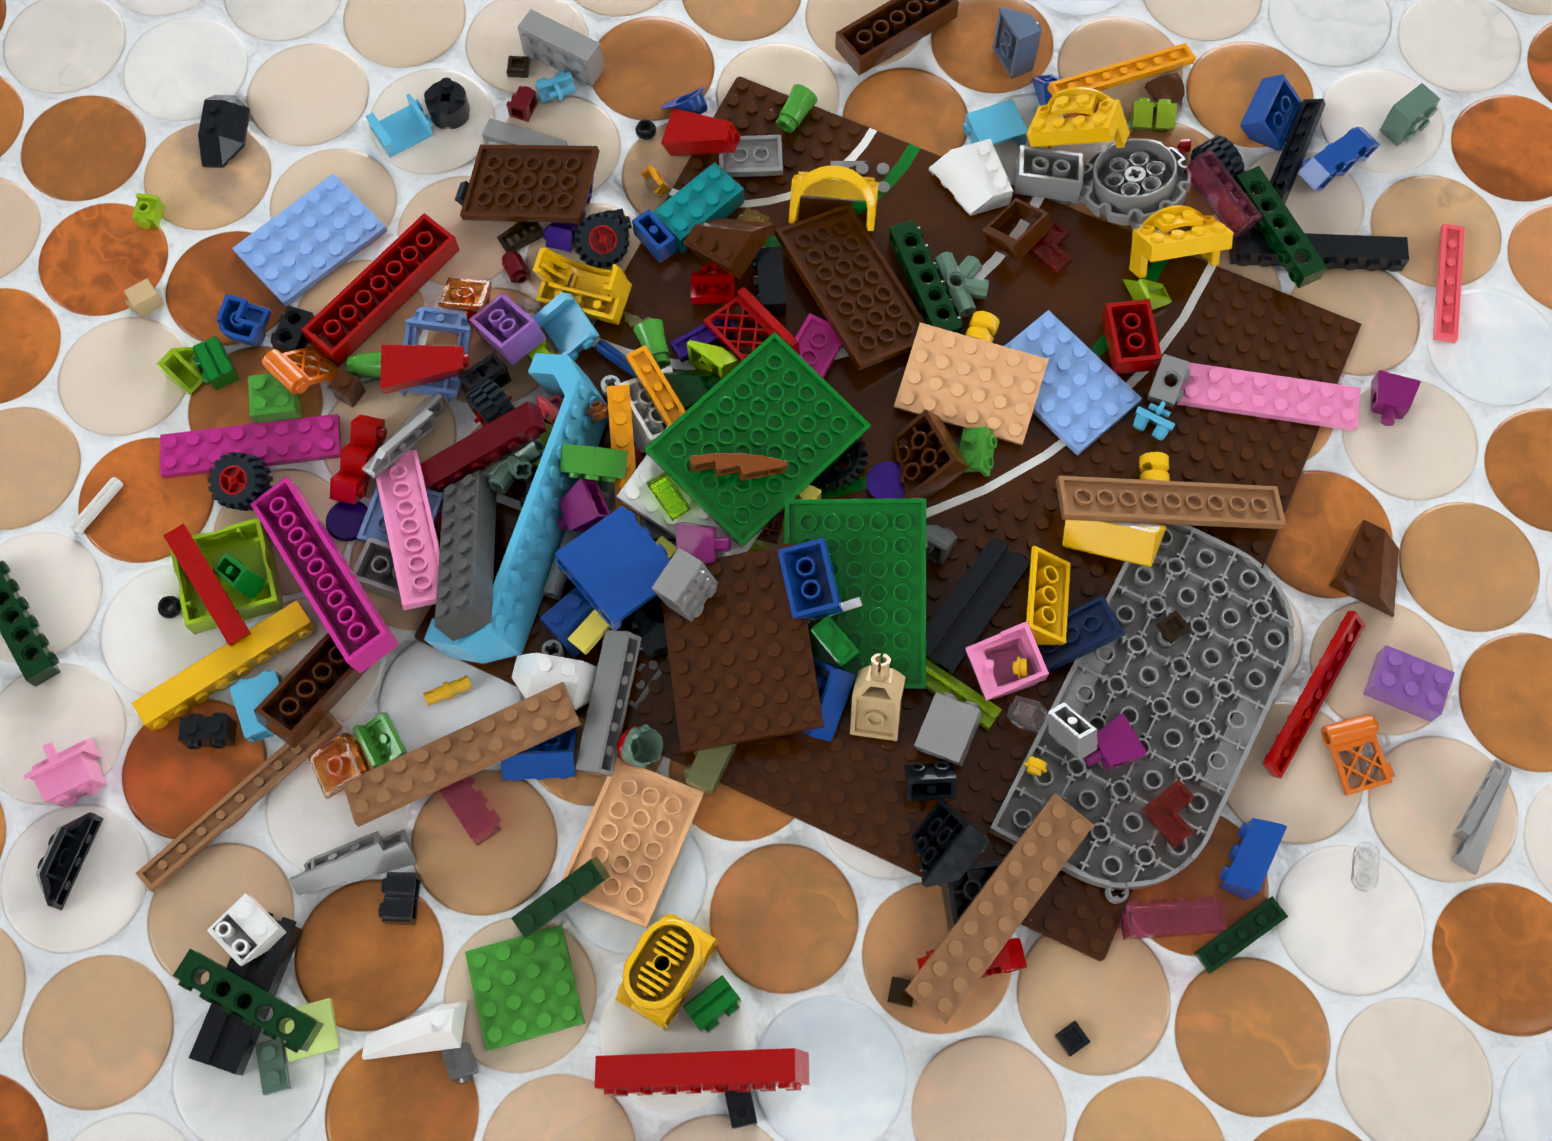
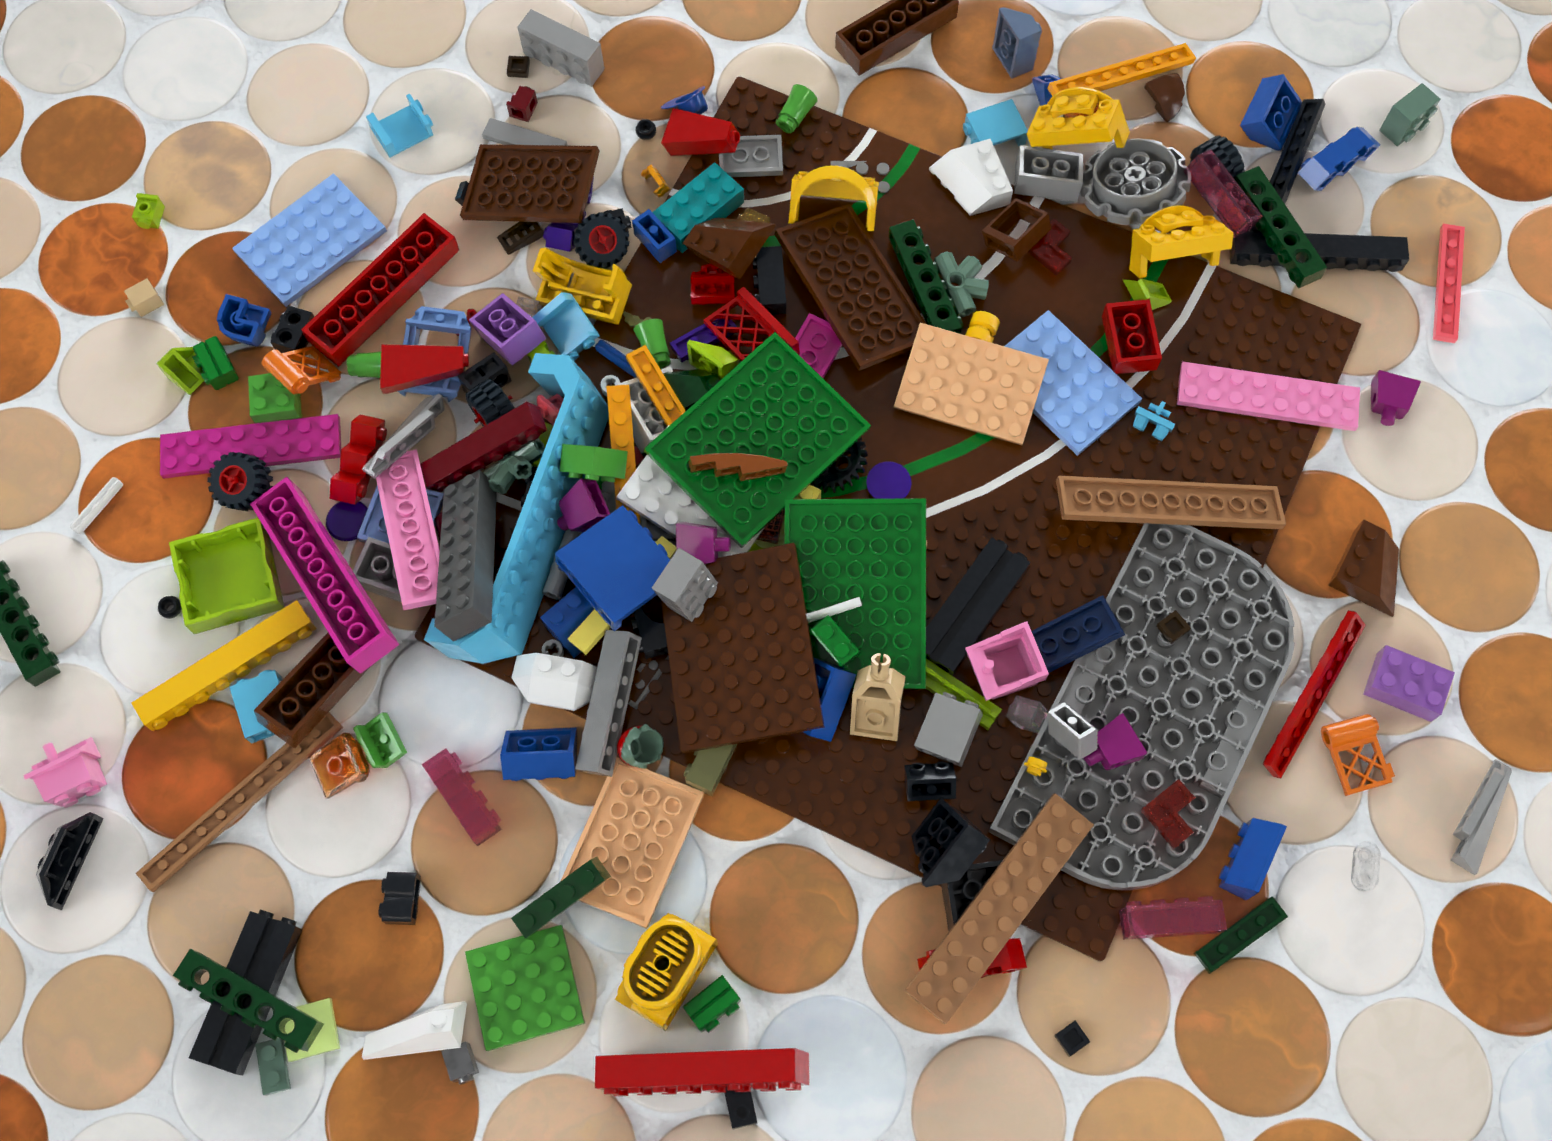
red tile [163,523,251,647] -> none
black brick [178,713,237,749] -> none
black wedge [198,95,250,168] -> none
white slope [207,893,287,966] -> none
green brick [213,553,266,599] -> none
light grey wedge [289,829,416,895] -> none
reddish brown brick [329,369,366,408] -> none
medium nougat plate [343,682,581,827] -> none
yellow pin [423,675,473,707] -> none
black brick [424,77,470,129] -> none
clear orange slope [438,277,492,312] -> none
dark red brick [502,251,530,284] -> none
medium azure hips [535,71,576,104] -> none
dark orange plate [587,401,609,421] -> none
clear neon green tile [646,472,692,522] -> none
blue slope [777,538,843,619] -> none
dark brown tile [887,976,914,1008] -> none
reddish brown wedge [892,409,969,499] -> none
dark grey slope [926,525,958,566] -> none
bright green bracket [959,427,997,477] -> none
yellow plate [1013,656,1029,679] -> none
yellow slope [1026,546,1071,645] -> none
yellow slope [1062,520,1166,567] -> none
light grey bush [1105,880,1129,904] -> none
lime piece [1129,98,1177,132] -> none
yellow wheel [1139,452,1170,481] -> none
light grey brick [1147,354,1191,408] -> none
red hand [1177,139,1191,156] -> none

